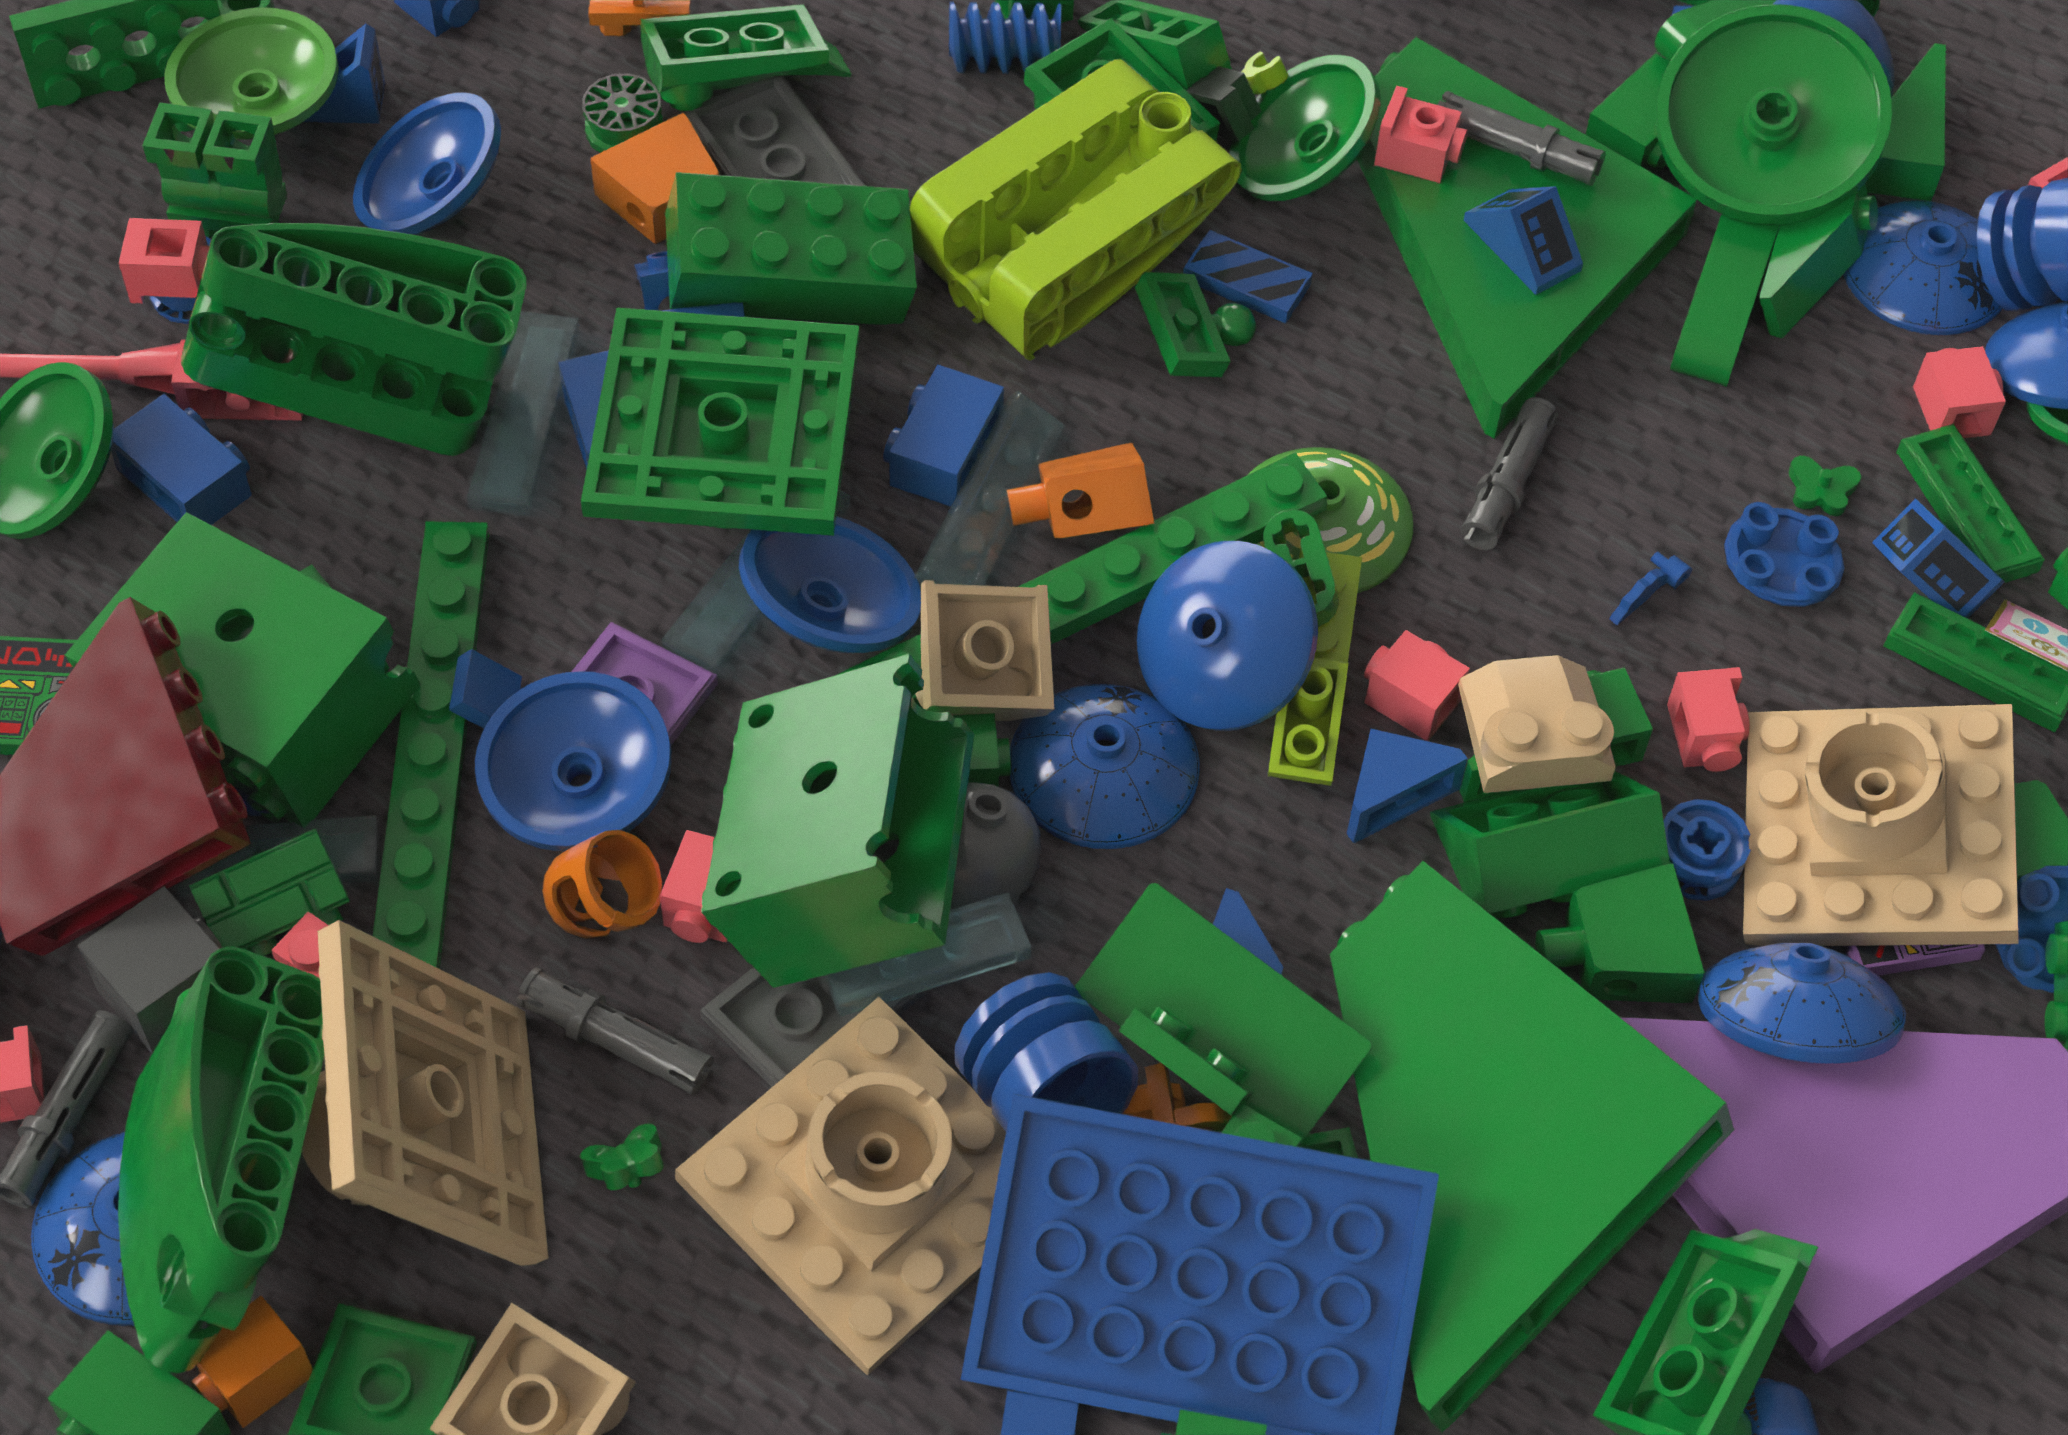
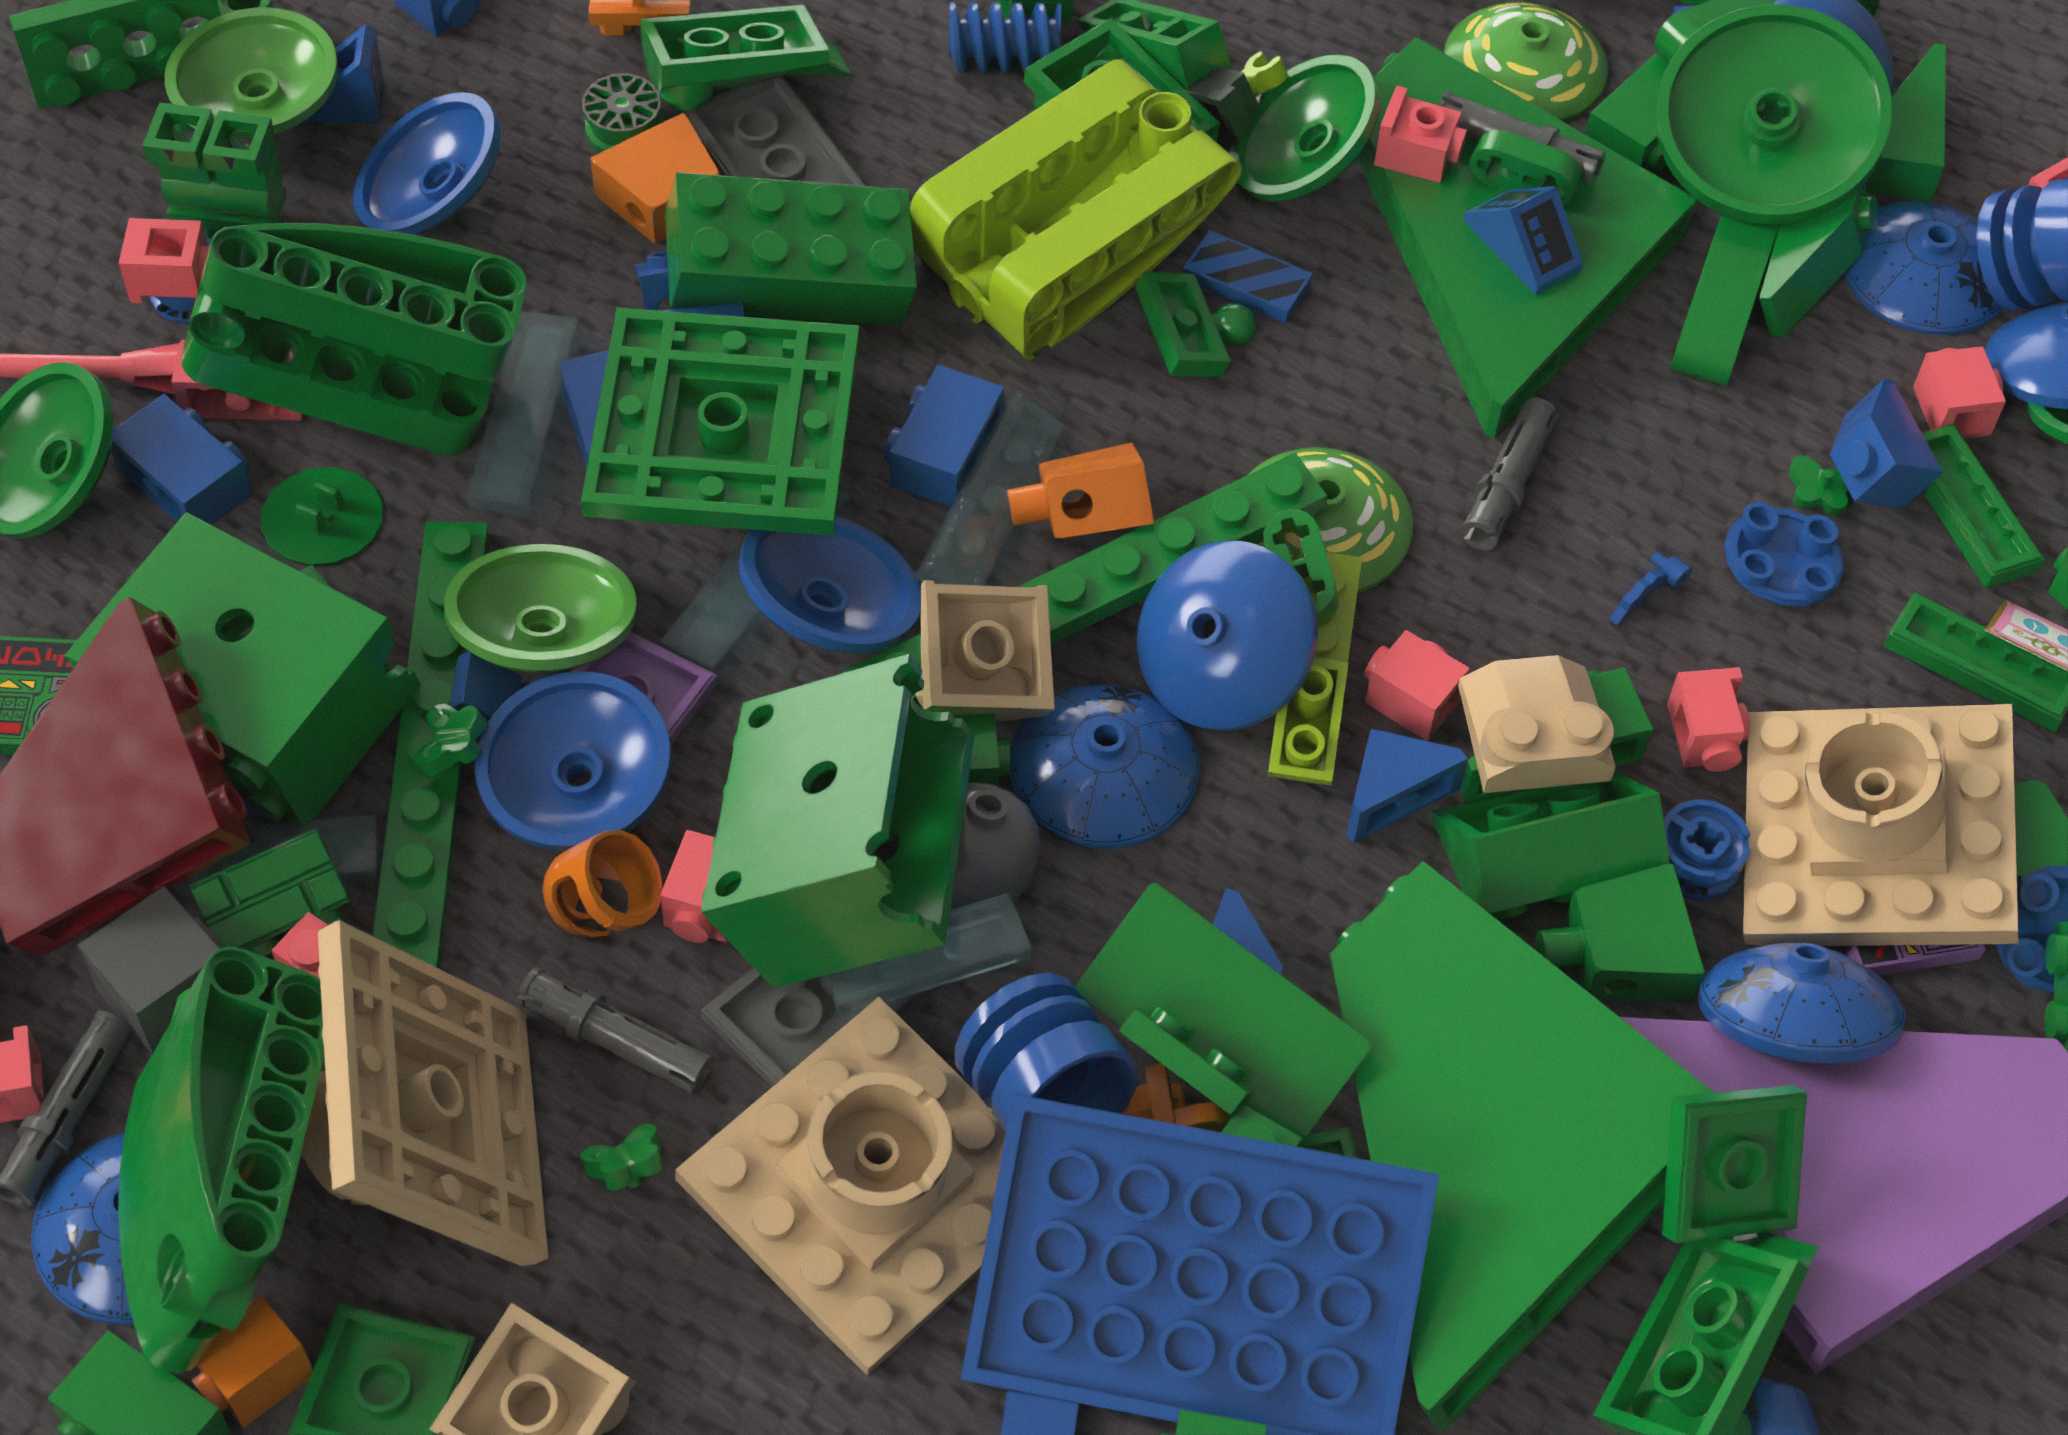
slope [1872,498,2005,619] -> none
none -> green piece [261,467,383,566]
none -> green piece [414,704,487,777]
none -> bright green dish [444,544,637,673]
none -> bright green dish [1444,2,1608,122]
none -> green beam [1469,130,1582,206]
none -> green tile [1662,1085,1807,1243]
none -> blue slope [1830,378,1943,508]

